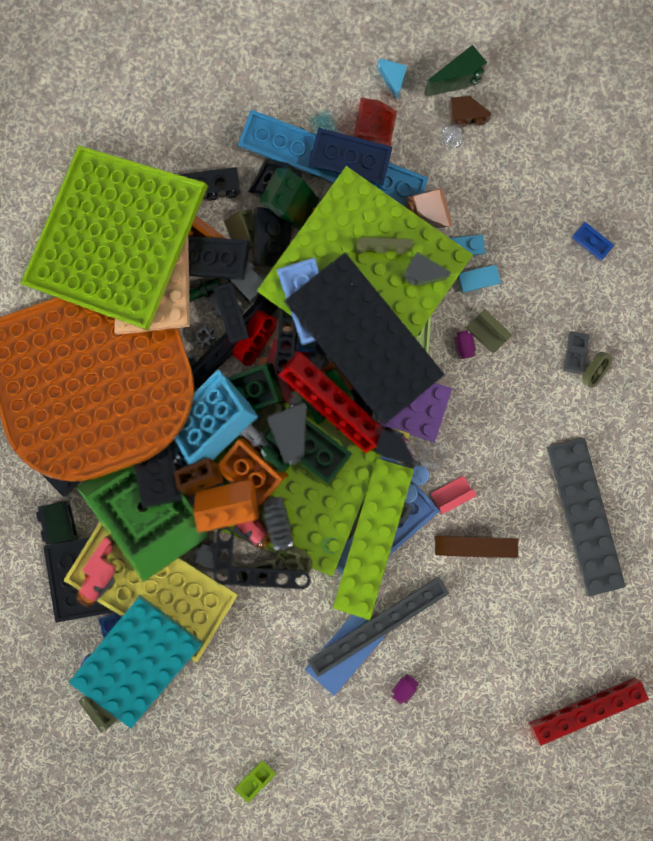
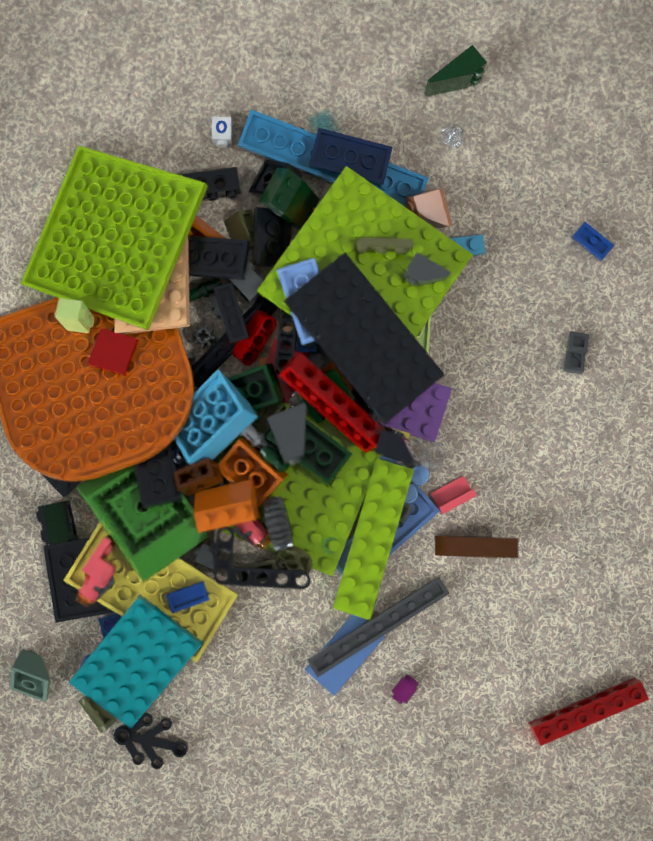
lime slope [234,760,276,804] -> none
clear red slope [354,97,397,146] -> none
medium azure slope [377,59,407,99] -> none
reddish brown slope [449,96,491,128] -> none
magenta brick [454,330,476,360] -> none
medium azure slope [458,265,501,293] -> none
olive panel [467,309,512,353] -> none
dark grey plate [547,438,626,597] -> none
olive plate [582,352,612,388] -> none
none -> sand green slope [10,649,50,702]
none -> yellowish green brick [55,298,94,333]
none -> red tile [87,328,139,376]
none -> black plant [114,713,188,769]
none -> blue tile [166,581,210,613]
none -> white brick [212,117,233,148]

